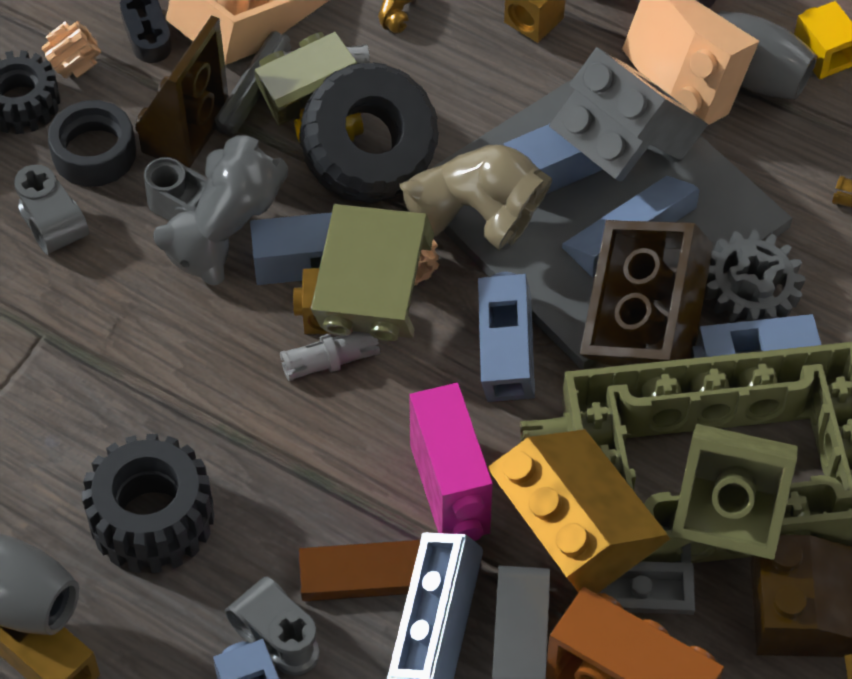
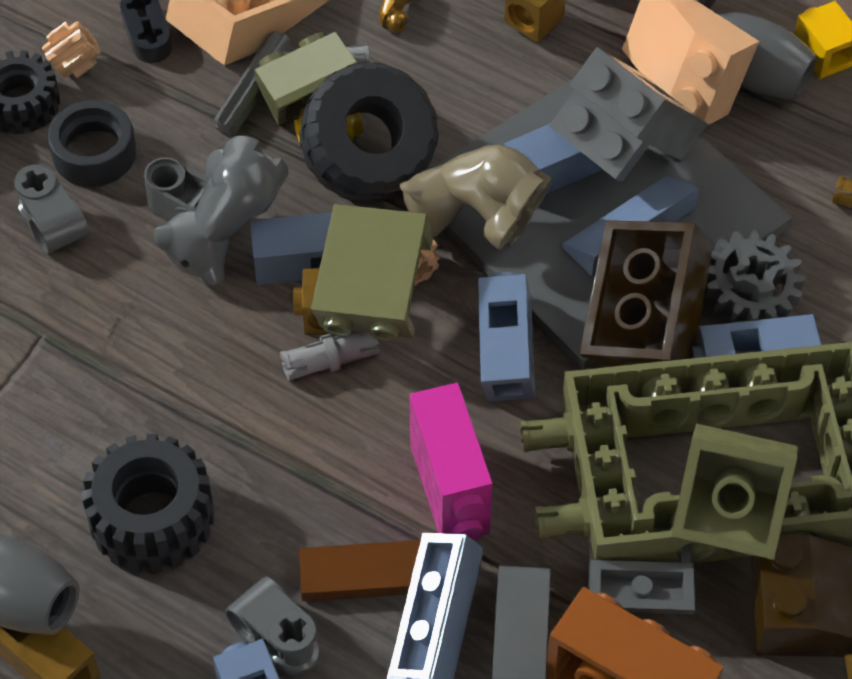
dark brown slope [135,15,229,168] -> none
pearl gold slope [487,429,670,594] -> none

